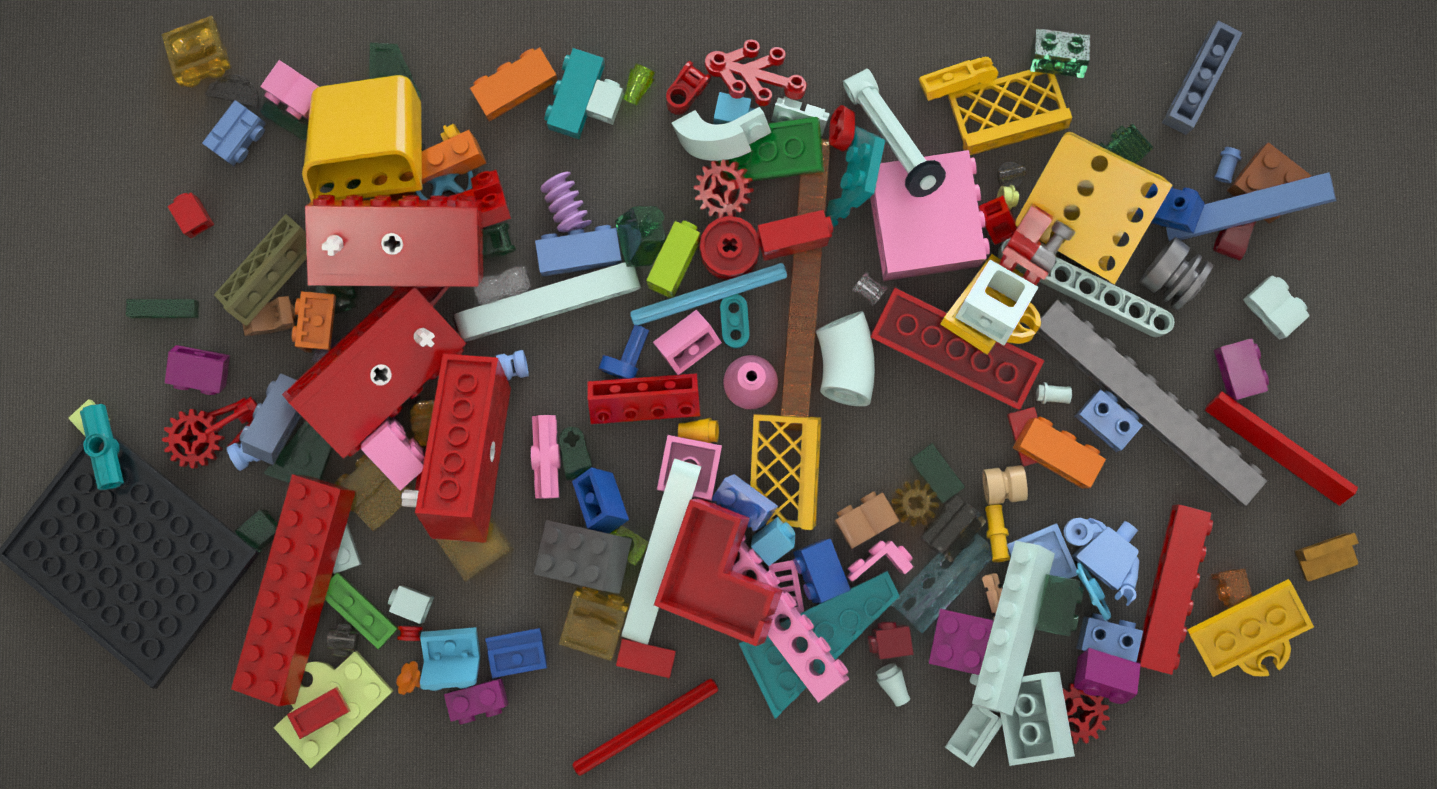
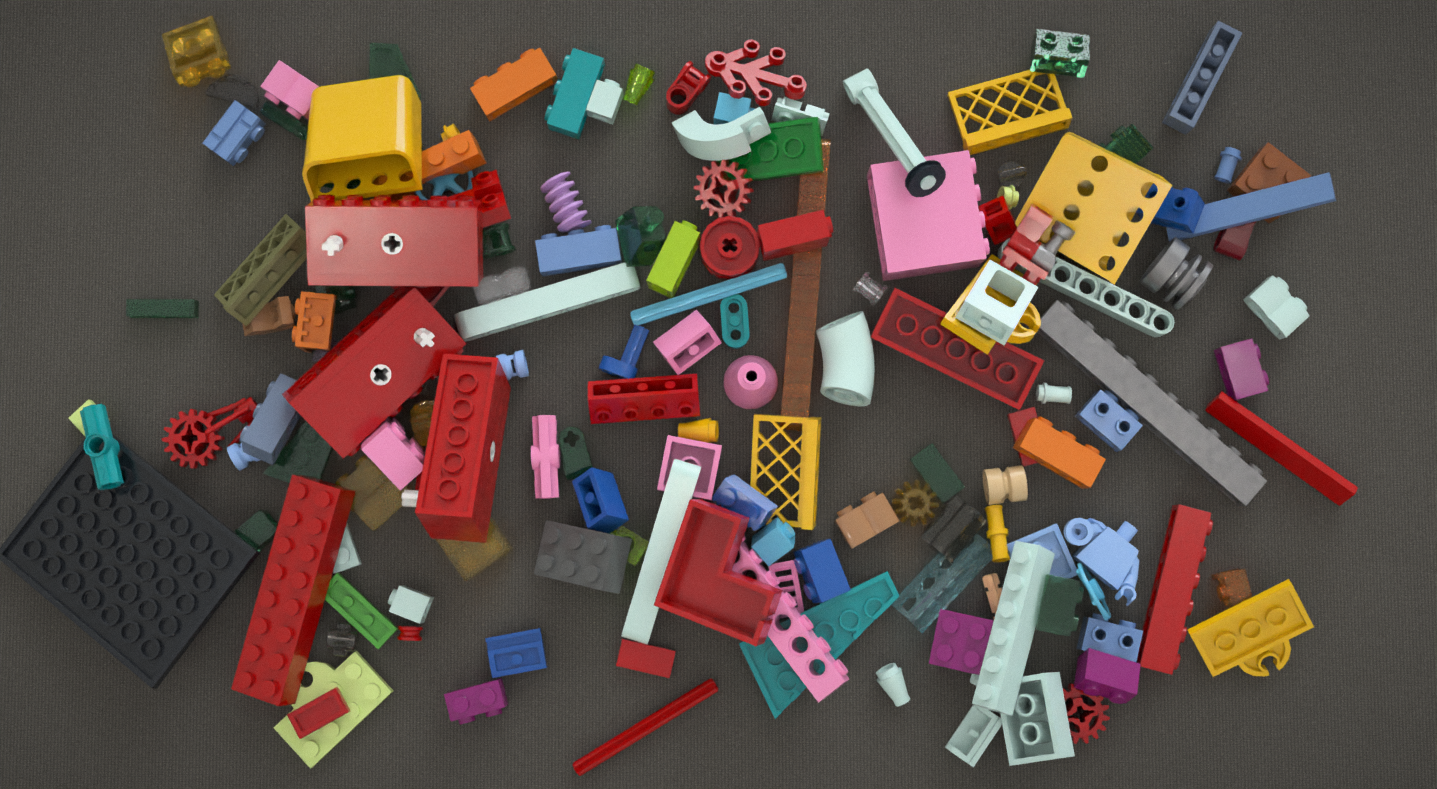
magenta brick [165,345,230,395] -> none
red brick [167,193,214,239] -> none
orange plant [396,661,421,695] -> none
medium azure bracket [420,627,481,691] -> none
clear yellow plate [559,586,629,661] -> none
teal wing [826,125,885,227] -> none
red beam [829,105,855,152] -> none
bright pink bracket [846,540,913,581] -> none
dark red brick [868,621,914,659] -> none
yellow hinge [919,56,998,101] -> none
pearl gold panel [1295,533,1358,581] -> none

